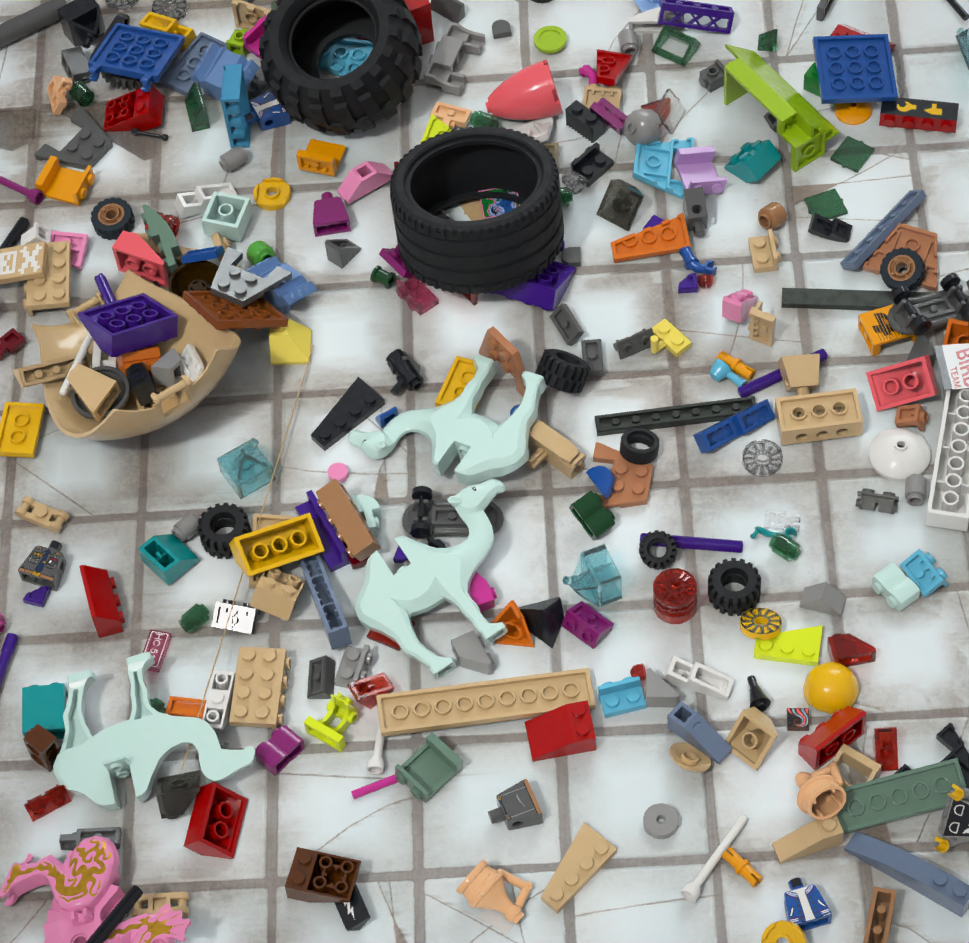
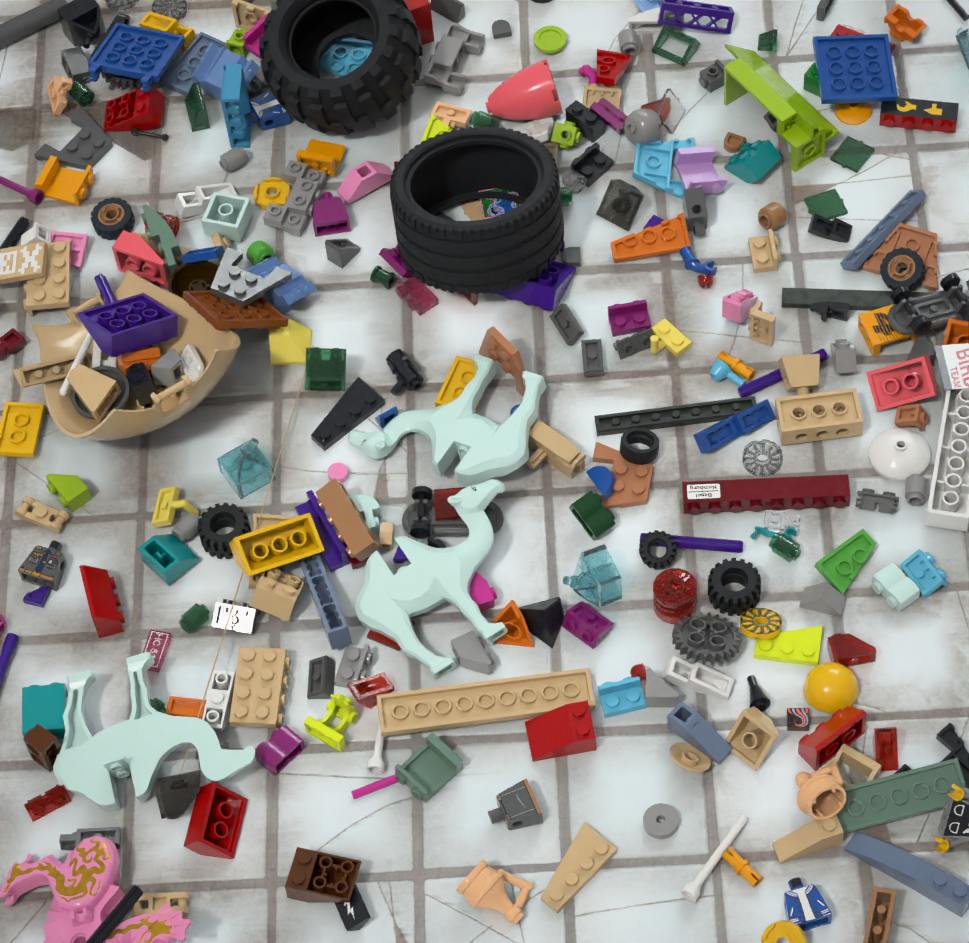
black tyre [535,349,591,393] -> none
dark purple tile [678,273,698,294] -> none
none -> lime slope [46,474,92,512]
none -> light yellow plate [151,486,199,528]
none -> light grey bracket [263,160,327,237]
none -> clear green slope [305,347,346,391]
none -> tan piece [379,522,395,549]
none -> clear red piece [433,487,466,520]
none -> lime brick [551,121,582,149]
none -> magenta bracket [608,300,651,337]
none -> dark grey gear [672,612,742,665]
none -> dark red brick [682,474,850,515]
none -> medium nougat tile [724,132,746,153]
none -> black slope [810,302,850,322]
none -> bright green wing [814,529,876,595]
none -> light grey slope [830,339,857,374]
none -> orange cylinder [884,4,927,42]

